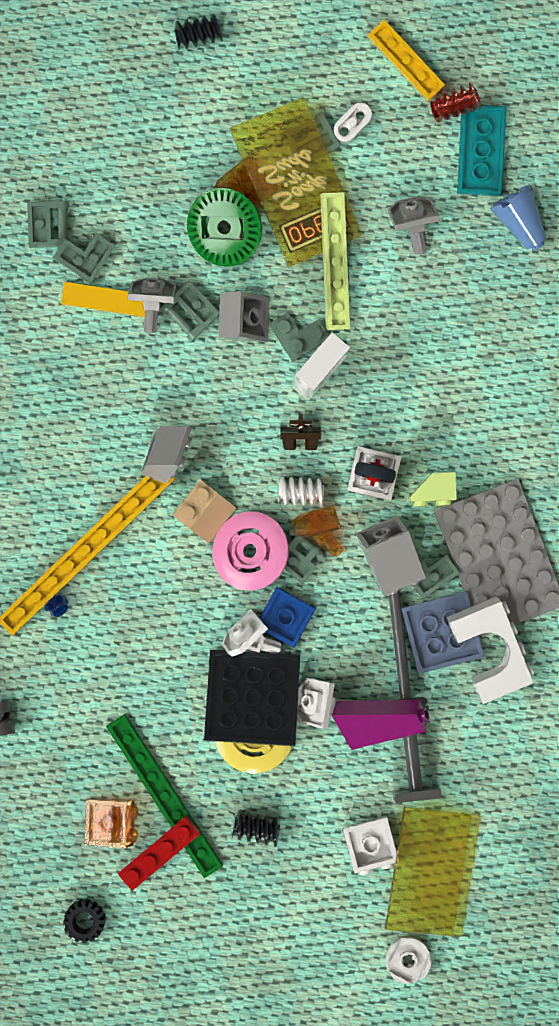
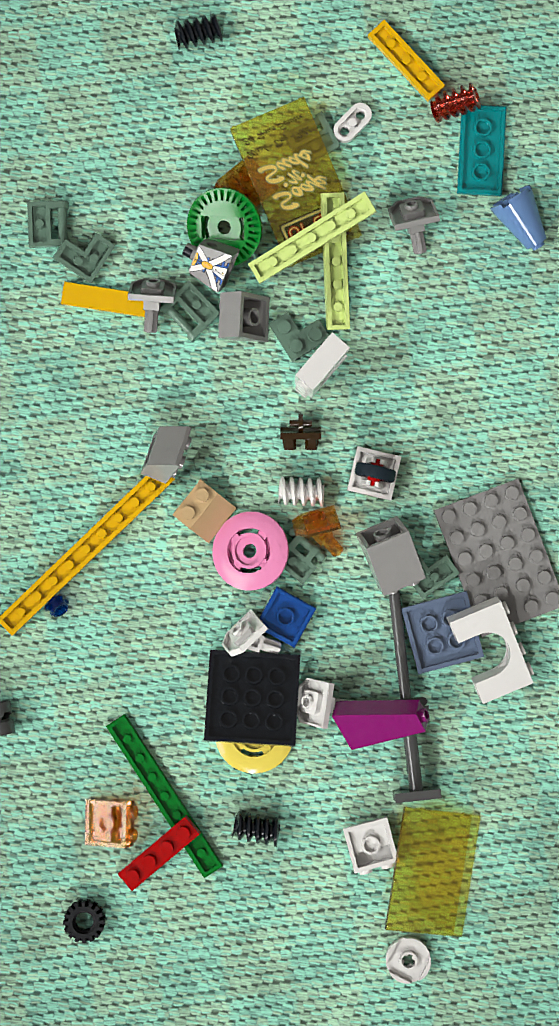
yellowish green slope [407,472,457,507] -> none
none -> torso [182,239,240,293]
none -> yellowish green plate [248,191,377,284]

